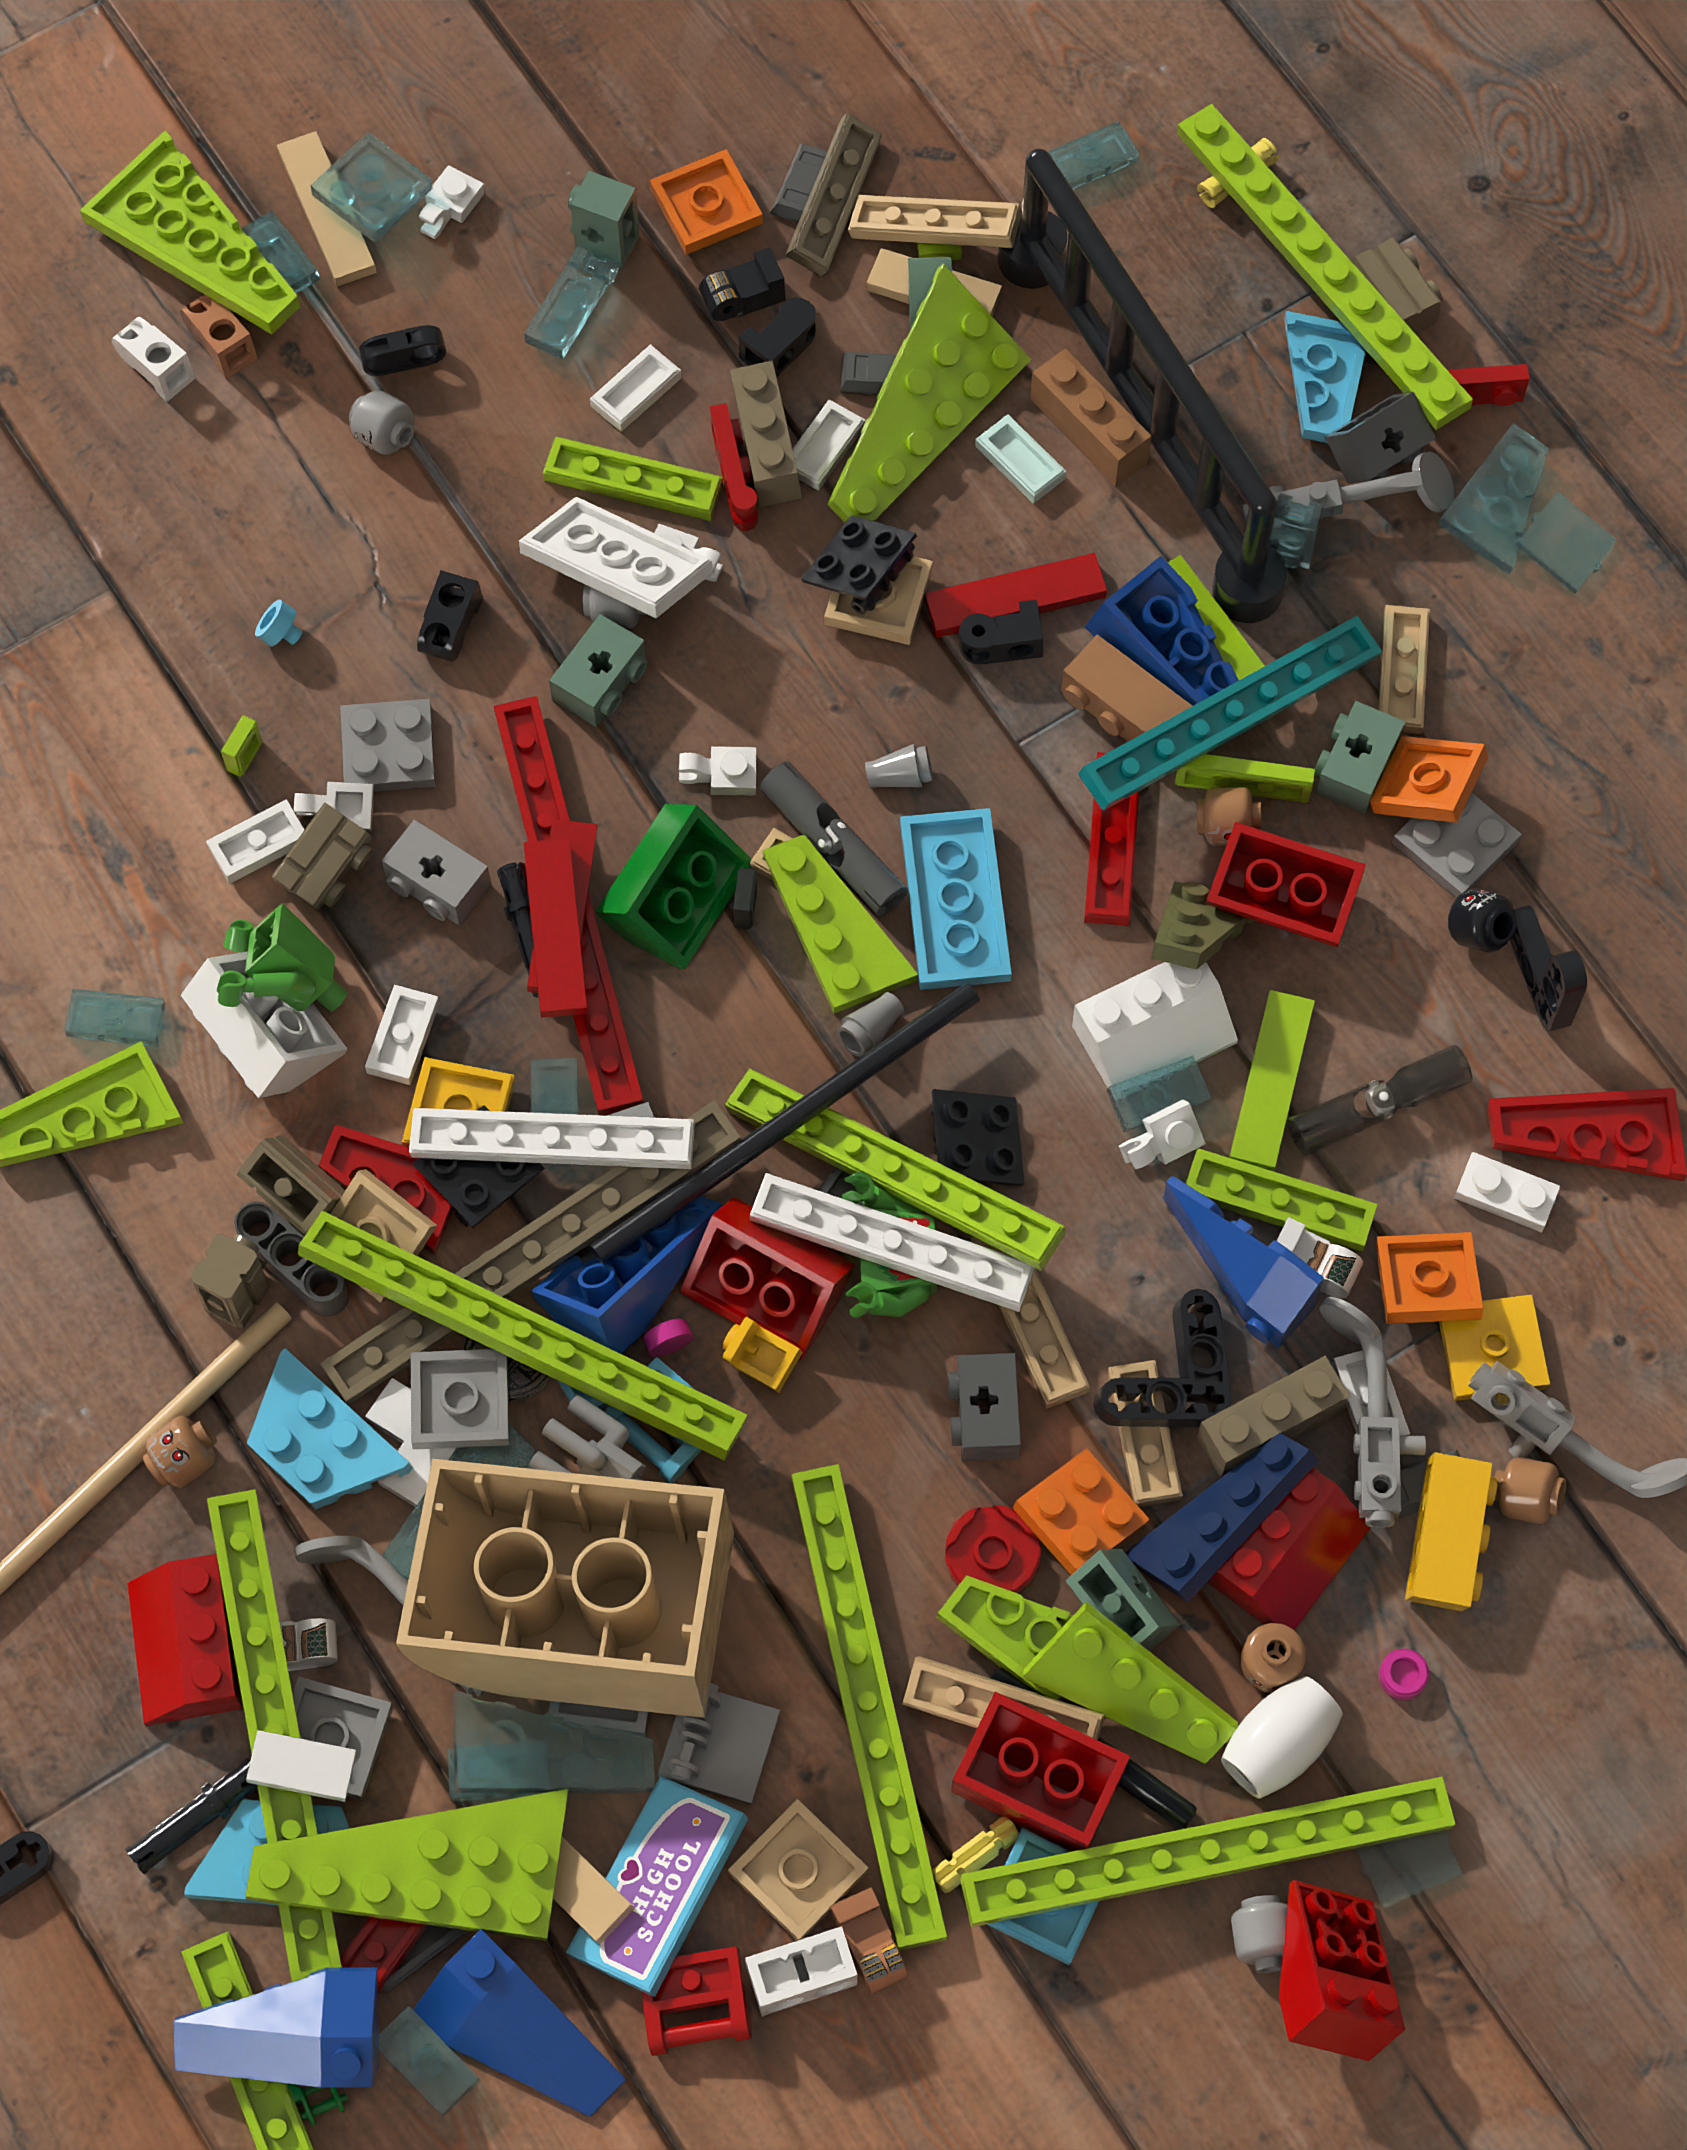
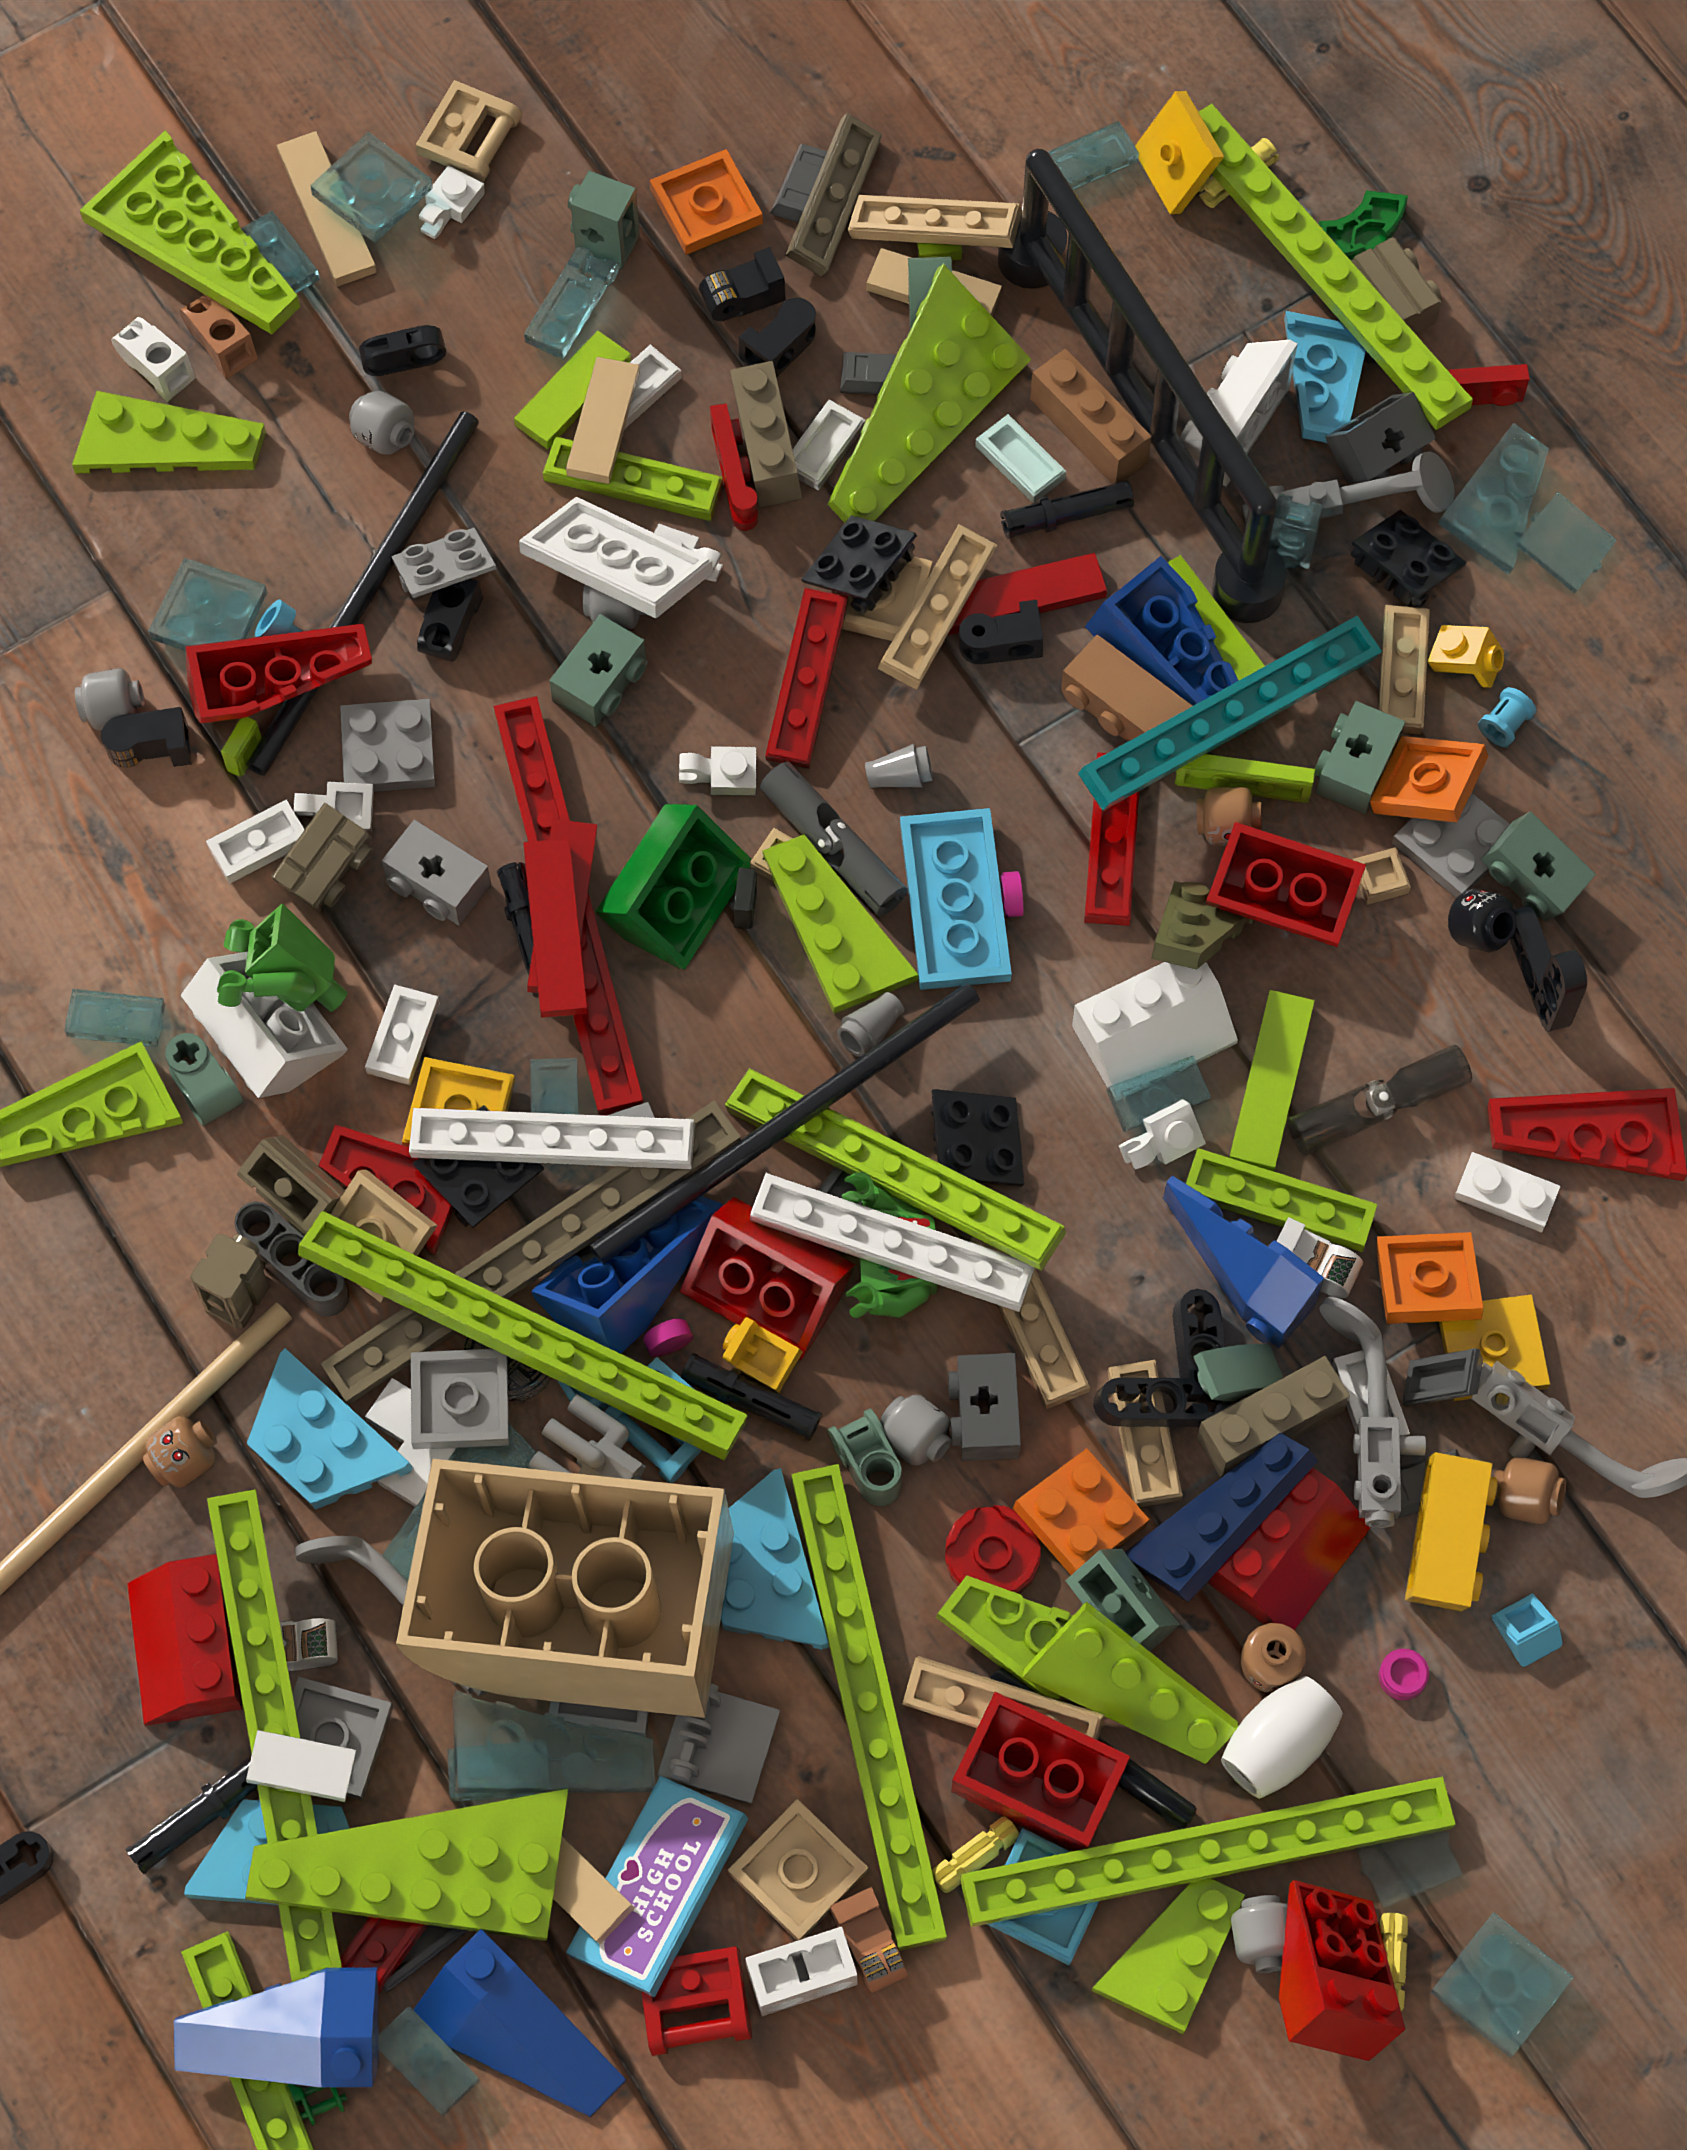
none -> lime wing [72,391,266,474]
none -> light grey head [75,668,145,730]
none -> black leg [101,707,192,767]
none -> clear light blue plate [148,558,267,651]
none -> sand green piece [165,1033,244,1127]
none -> red wedge [186,624,372,723]
none -> black piece [246,411,479,776]
none -> light grey hinge [391,528,497,598]
none -> tan plate [416,80,523,183]
none -> lime tile [514,330,631,449]
none -> tan tile [566,357,640,484]
none -> black pin [681,1353,822,1441]
none -> medium azure wing [721,1468,829,1650]
none -> red tile [765,588,849,769]
none -> sand green piece [827,1408,902,1507]
none -> tan tile [877,524,997,690]
none -> light grey head [880,1394,952,1466]
none -> black pin [1000,480,1134,539]
none -> dark pink tile [1000,871,1023,918]
none -> lime wing [1092,1878,1245,2034]
none -> yellow plate [1133,91,1224,214]
none -> white slope [1180,340,1298,486]
none -> sand green slope [1193,1344,1284,1402]
none -> green tile [1319,190,1408,260]
none -> black hinge [1351,509,1467,608]
none -> tan tile [1353,847,1411,905]
none -> light yellow axle [1379,1913,1408,2012]
none -> dark grey tile [1402,1348,1483,1407]
none -> yellow bracket [1427,625,1504,688]
none -> clear light blue plate [1430,1912,1574,2058]
none -> medium azure bush [1478,687,1537,748]
none -> sand green brick [1481,811,1596,922]
none -> medium azure slope [1491,1593,1563,1667]

